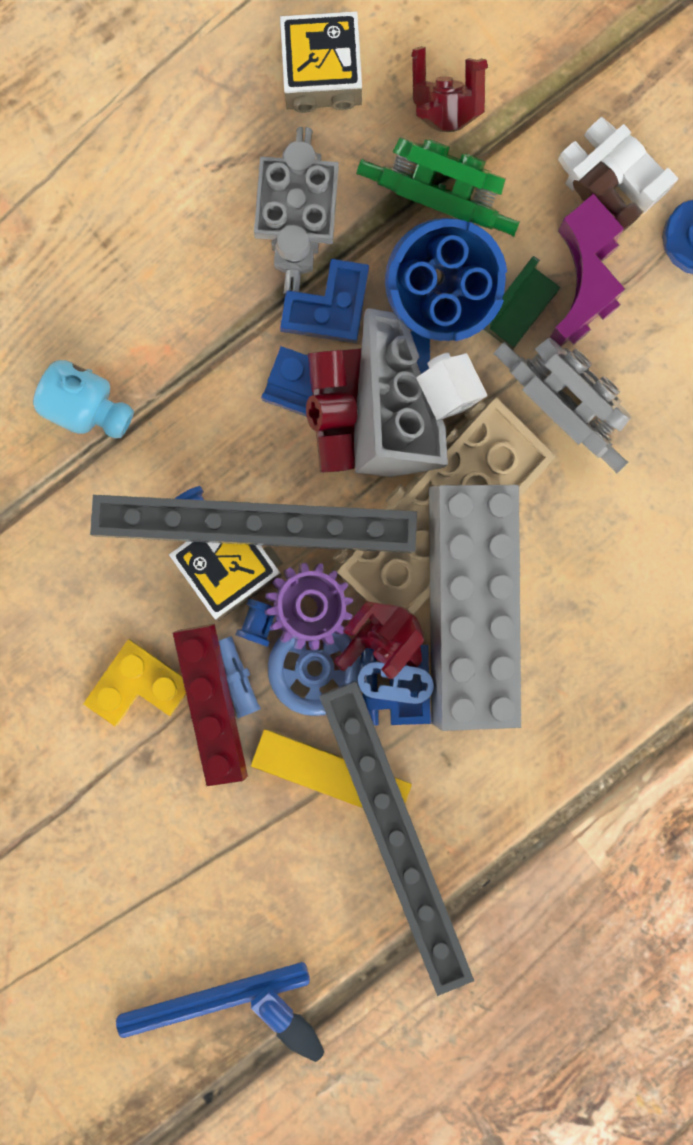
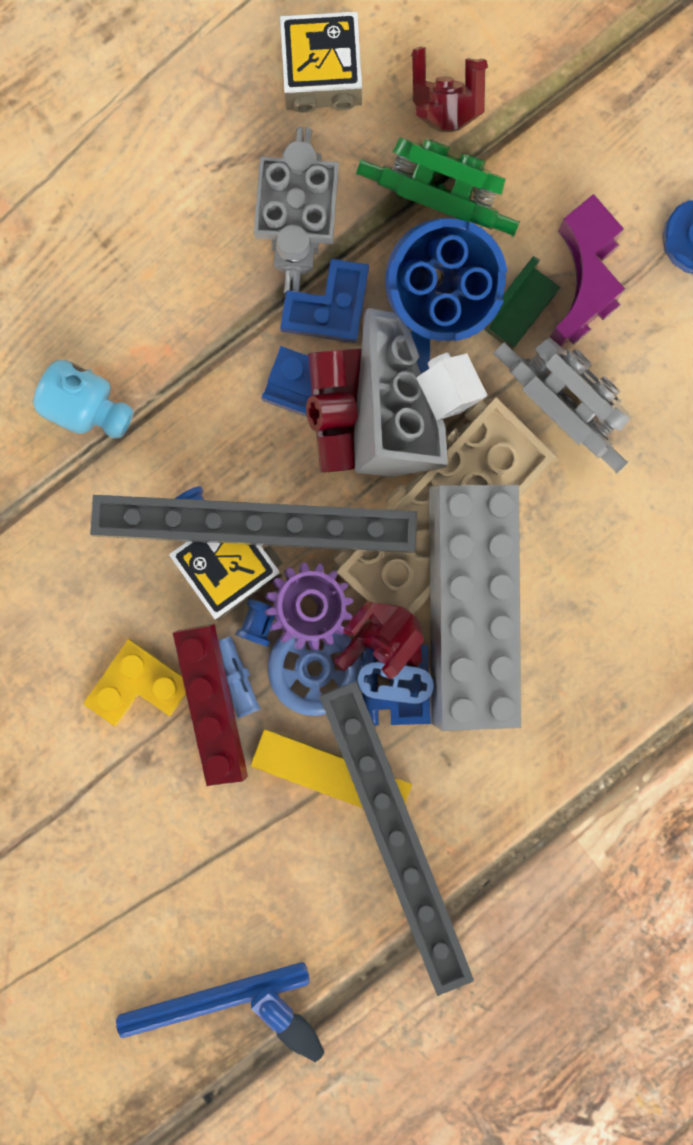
white hips [558,117,679,233] -> none

